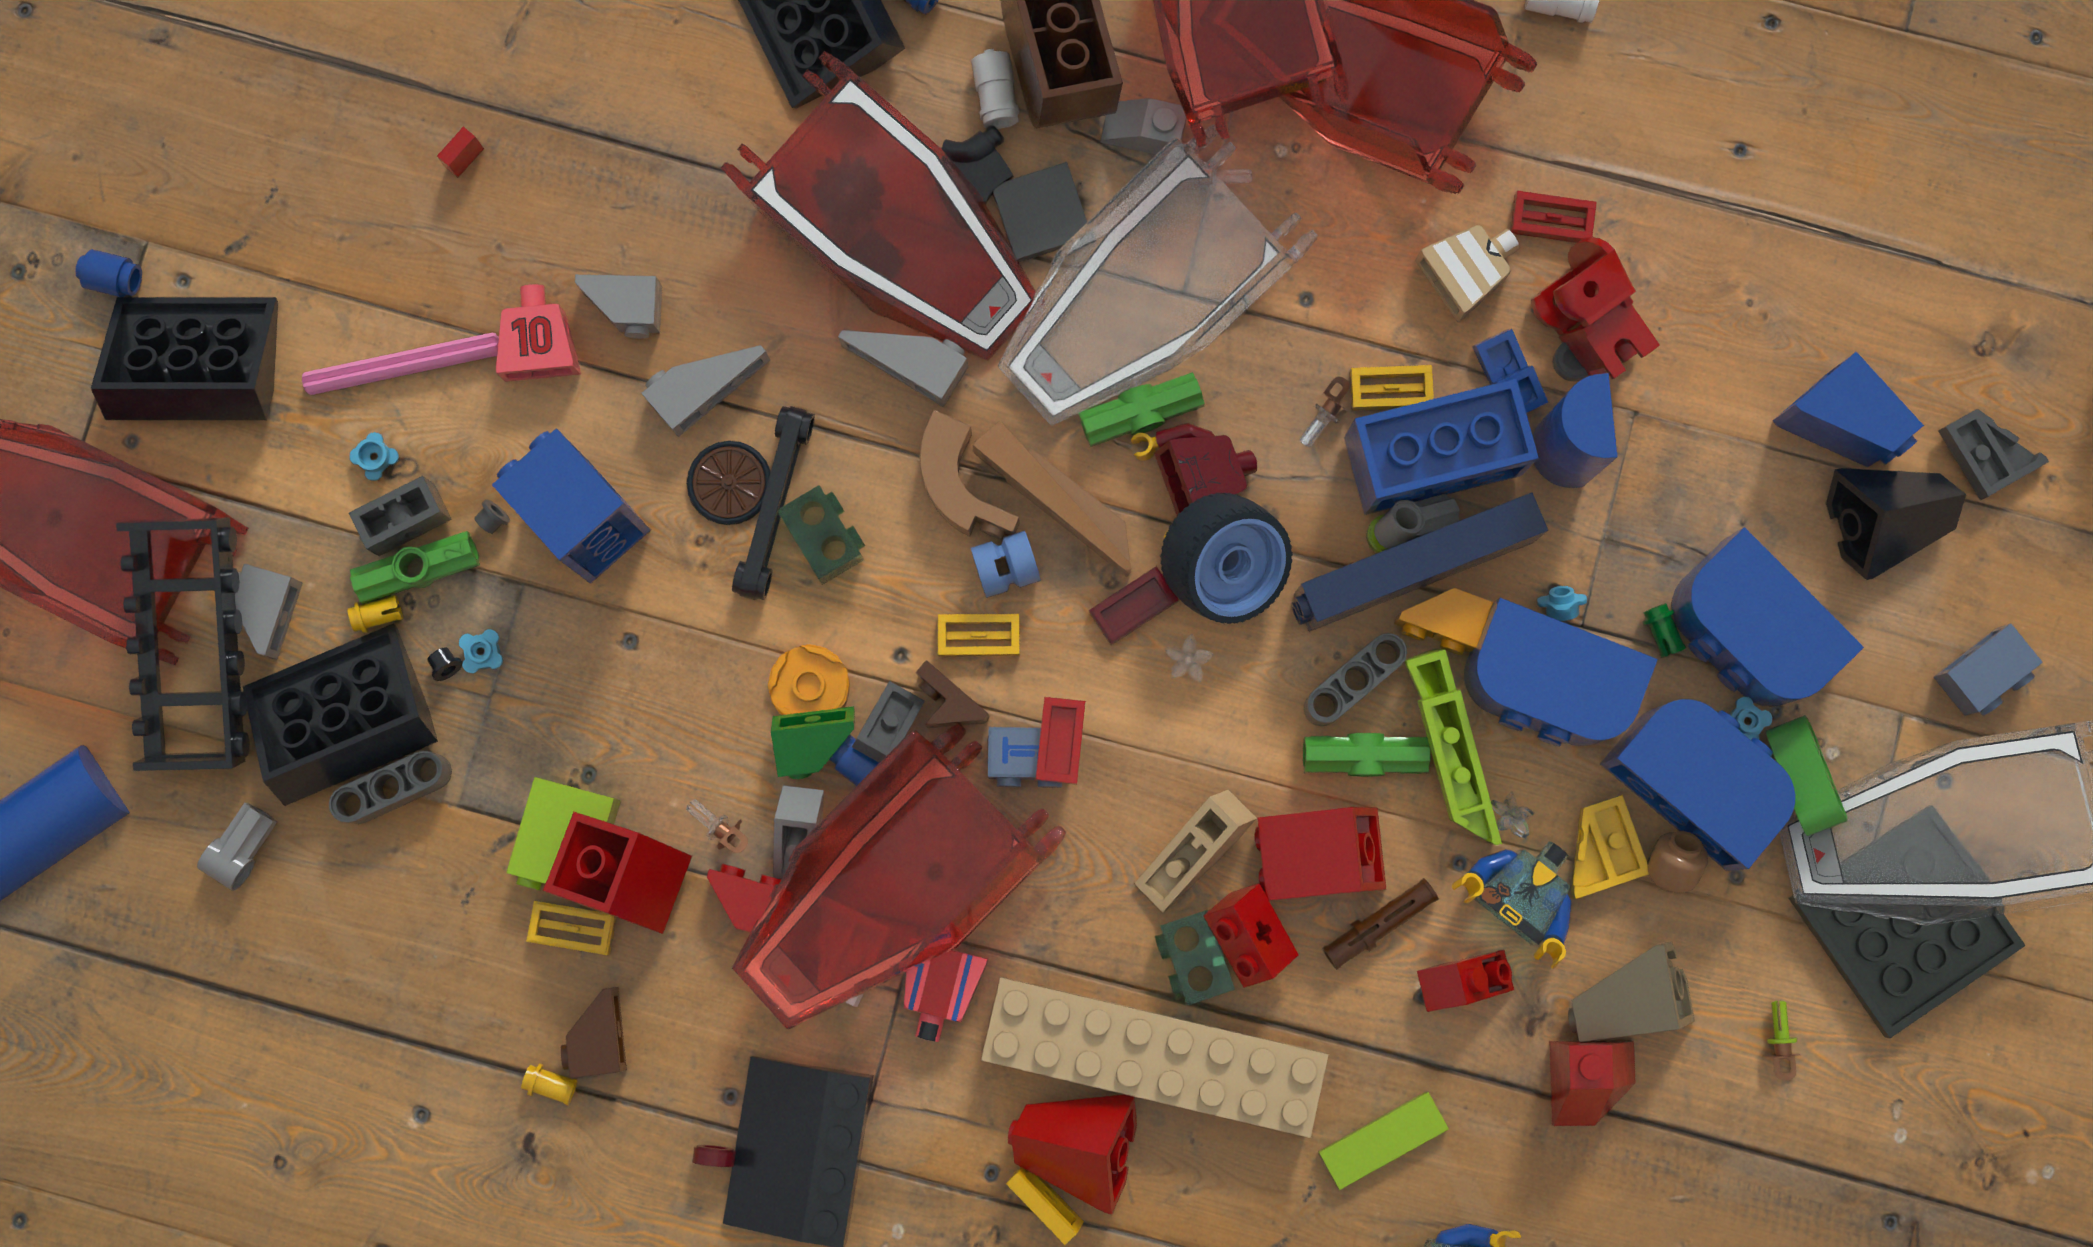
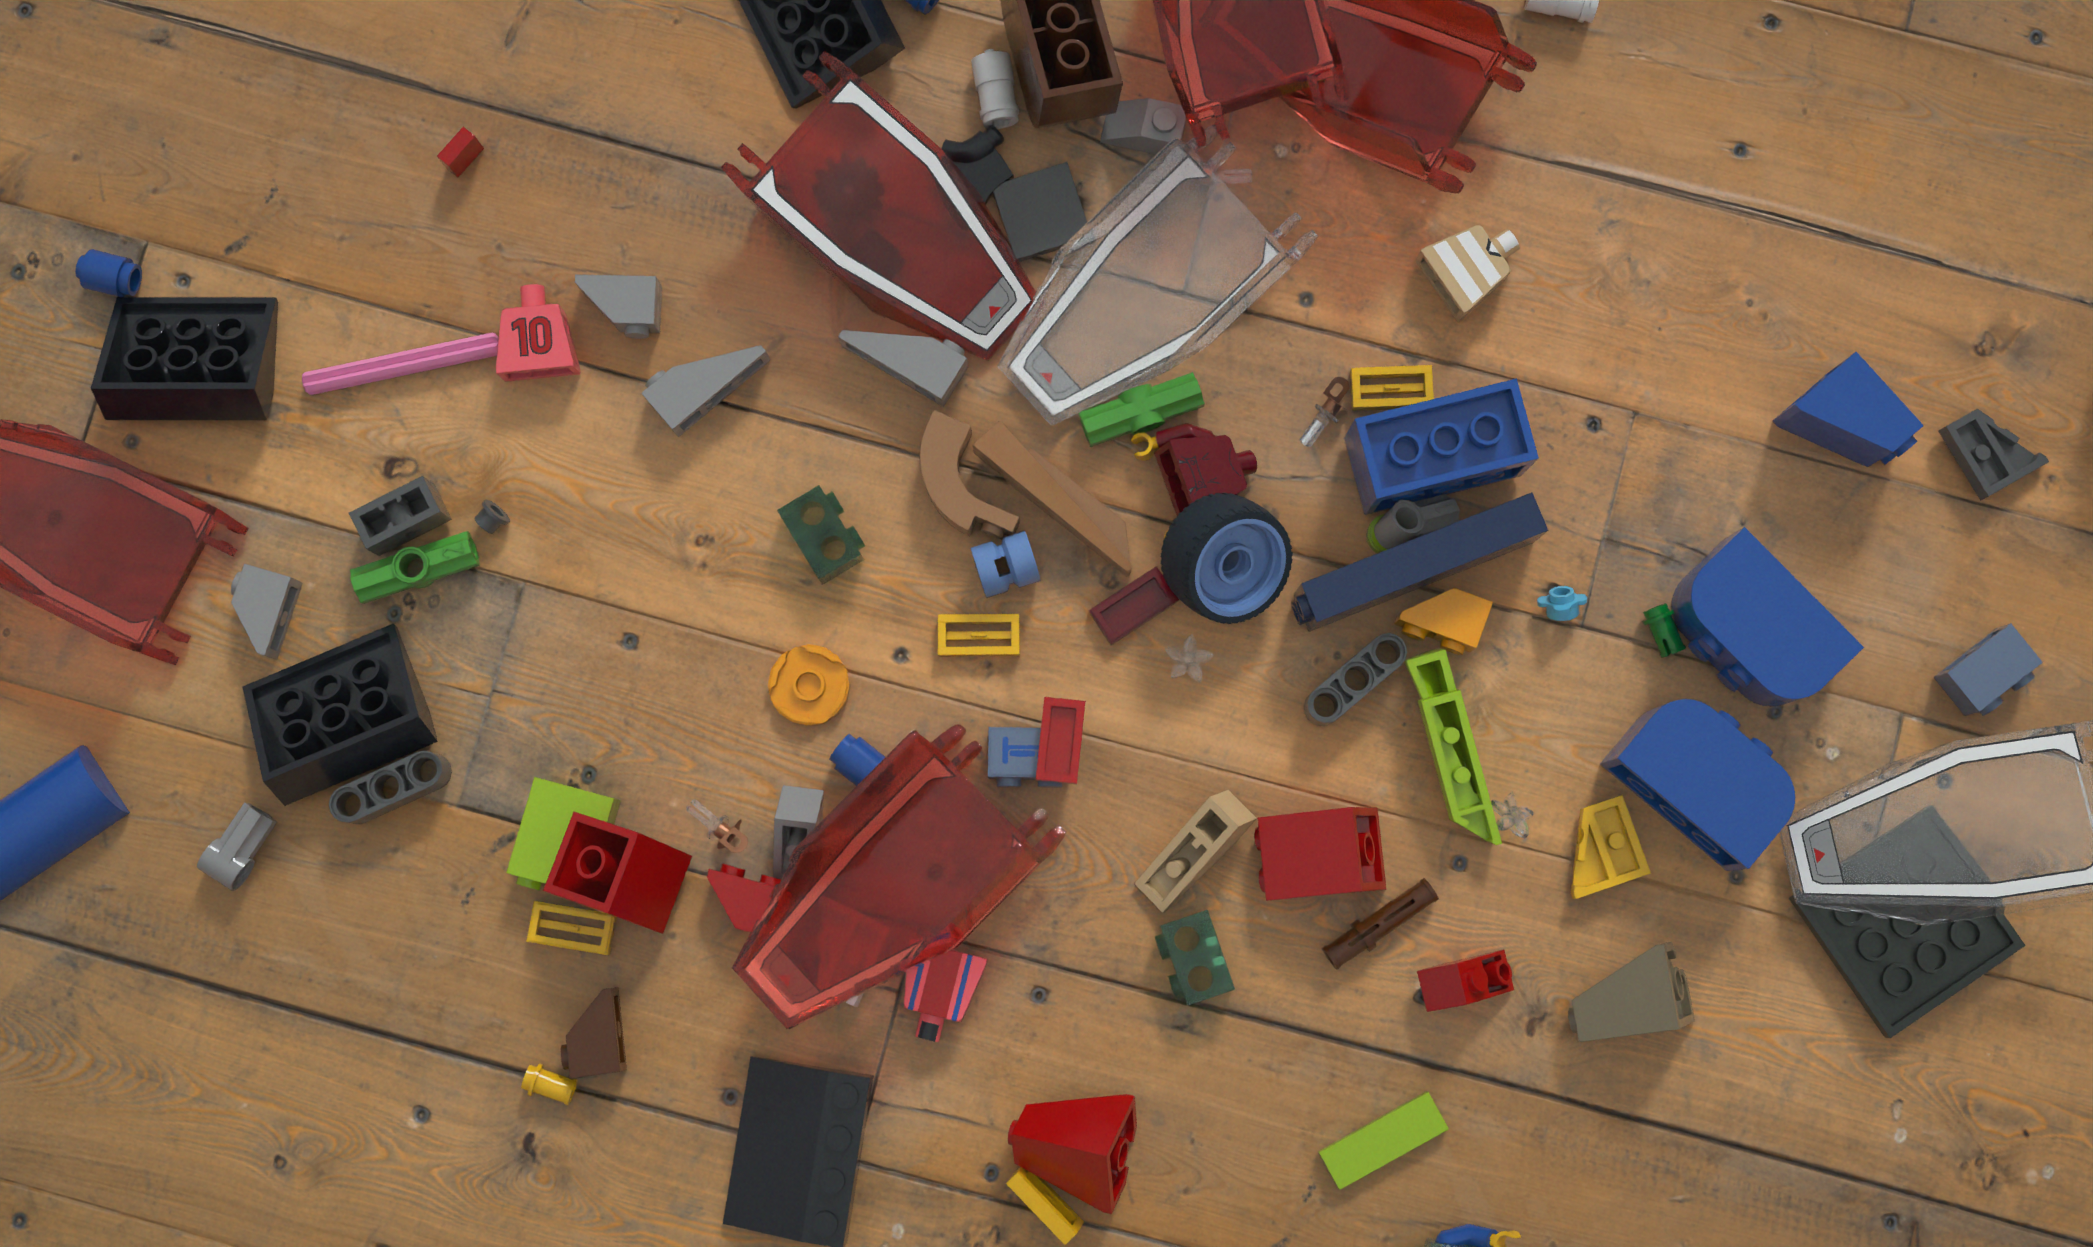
black window [116,517,250,771] -> none
yellow pin [347,594,403,633] -> none
medium azure plate [350,432,399,481] -> none
black piece [427,647,463,681] -> none
medium azure plate [459,629,503,674] -> none
blue brick [492,428,651,584] -> none
reddish brown wheel [687,441,771,525] -> none
dark red tile [692,1145,736,1167] -> none
black piece [732,406,815,600] -> none
green slope [771,706,855,779] -> none
dark grey plate [852,681,925,767] -> none
reddish brown slope [916,660,990,728] -> none
tan brick [981,977,1329,1138] -> none
red brick [1203,883,1299,988] -> none
bright green piece [1303,733,1430,777] -> none
torso [1452,841,1571,969] -> none
blue brick [1464,598,1658,747] -> none
blue slope [1472,329,1548,413] -> none
red tile [1510,191,1597,243] -> none
red piece [1531,237,1660,379] -> none
blue brick [1533,373,1618,488] -> none
red slope [1549,1041,1636,1126] -> none
dark grey tile [1553,342,1588,381] -> none
medium nougat head [1647,831,1708,893] -> none
medium azure plate [1730,697,1772,740] -> none
piece [1763,1000,1801,1081] -> none
bright green beam [1766,715,1848,836] -> none
black slope [1826,468,1966,580] -> none

